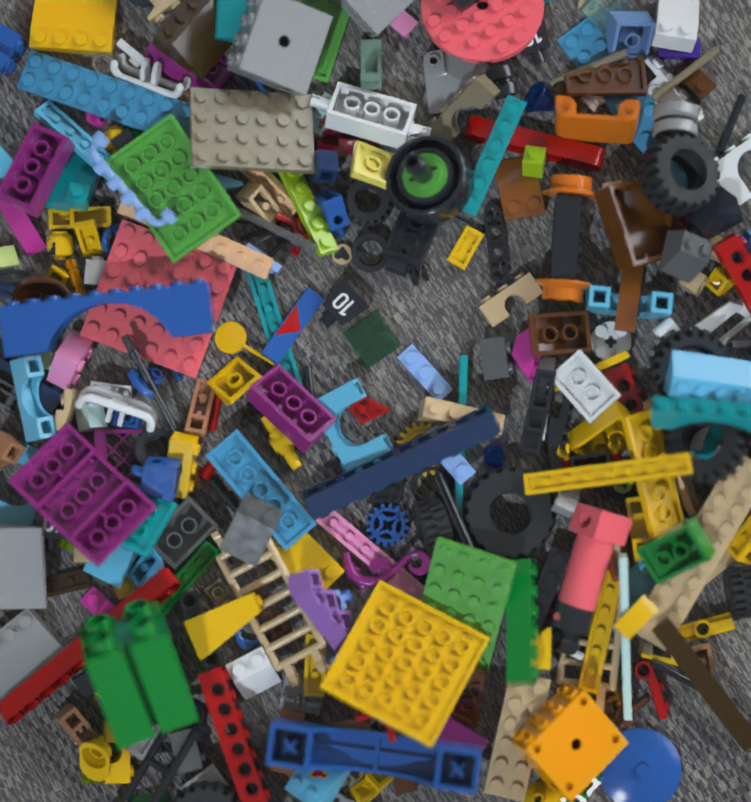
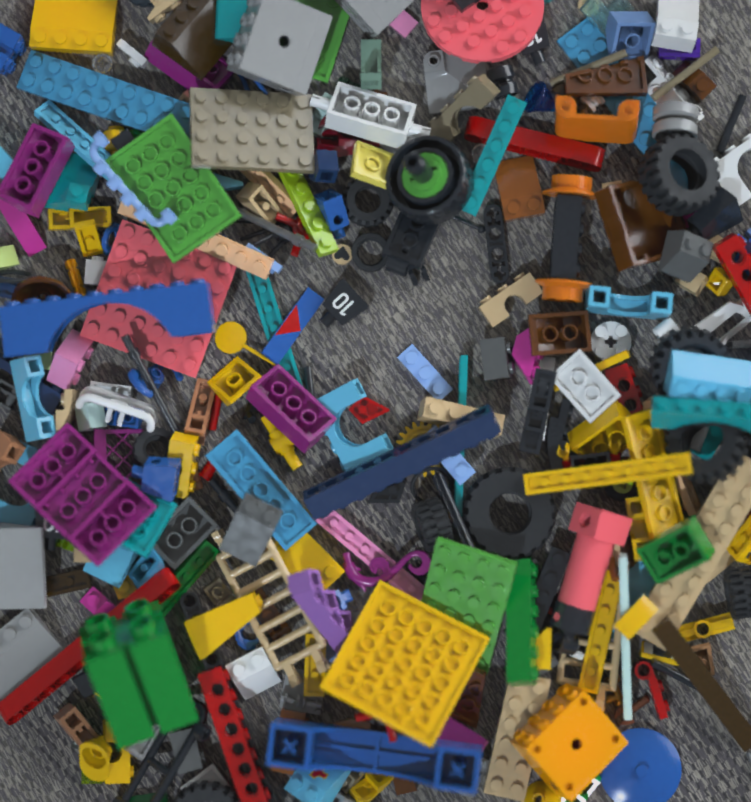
yellow head [46,231,73,260] -> none
yellow slope [46,265,69,285] -> none
dark pink arm [84,112,107,127] -> none
white piece [110,53,192,99] -> none
clear green slope [343,309,402,368] -> none
blue gear [365,503,410,547] -> none
yellow plate [446,225,484,270] -> none
clear blue wheel [483,443,506,469] -> none
lime brick [522,145,546,179] -> none
light grey brick [551,489,581,518] -> none
dark orange slope [614,265,644,333] -> none

